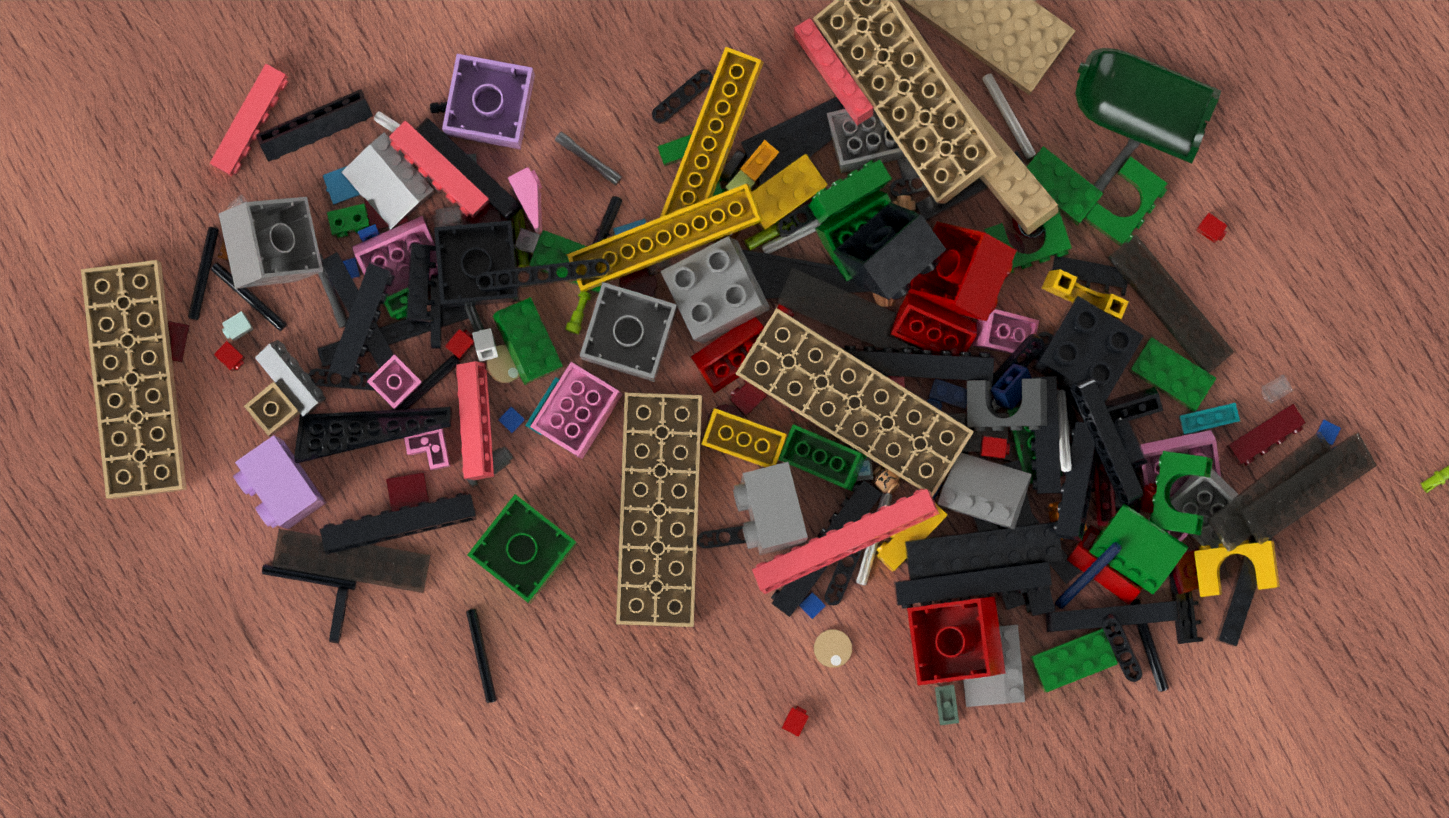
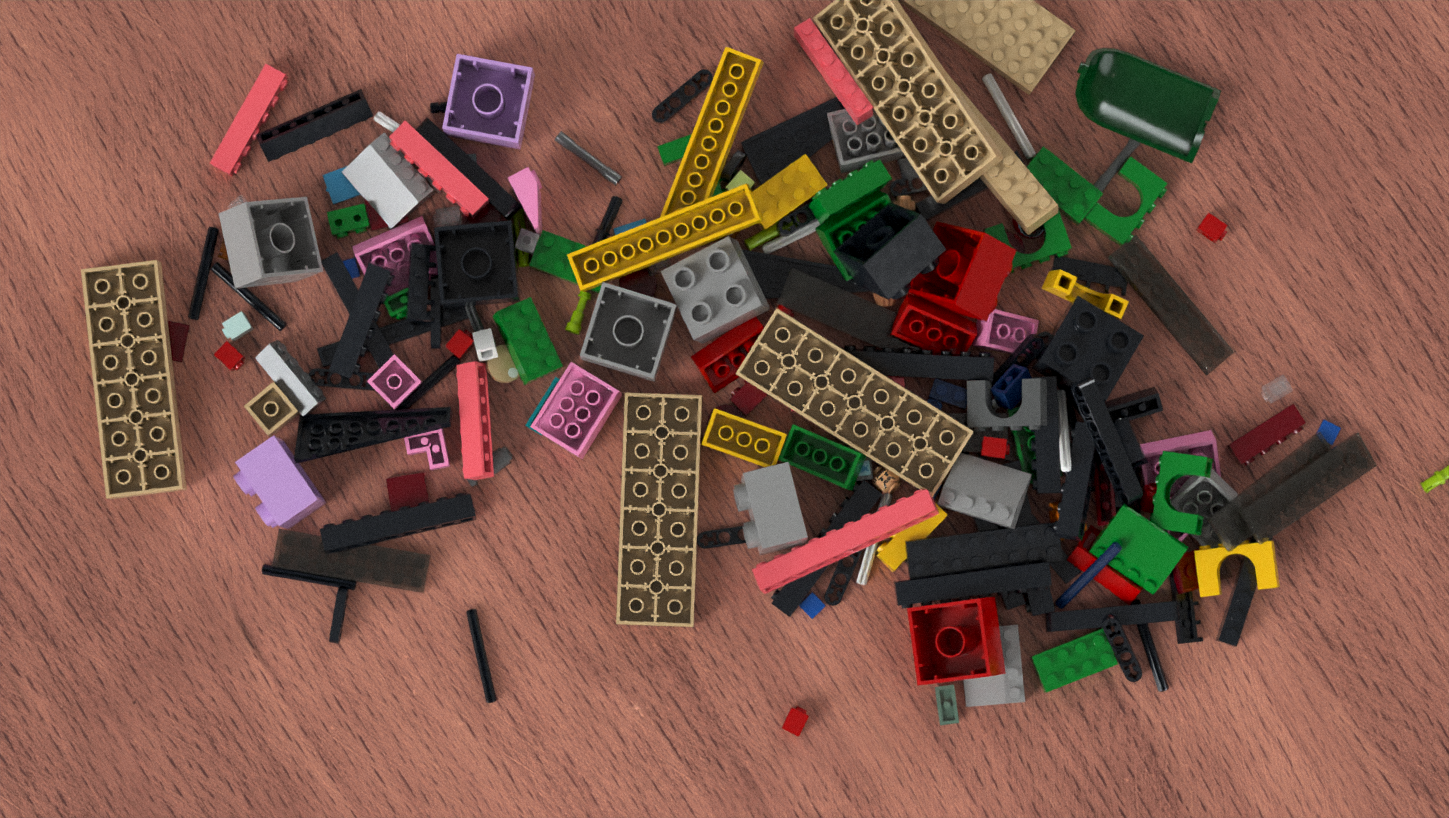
dark grey piece [318,254,348,328] -> none
blue tile [358,224,380,242] -> none
green brick [467,494,578,604] -> none
black beam [476,258,610,292] -> none
blue tile [498,406,525,433] -> none
light orange plate [740,140,779,182] -> none
tan tile [814,629,852,668] -> none
green brick [1129,337,1216,412] -> none
teal plate [1179,403,1240,435] -> none

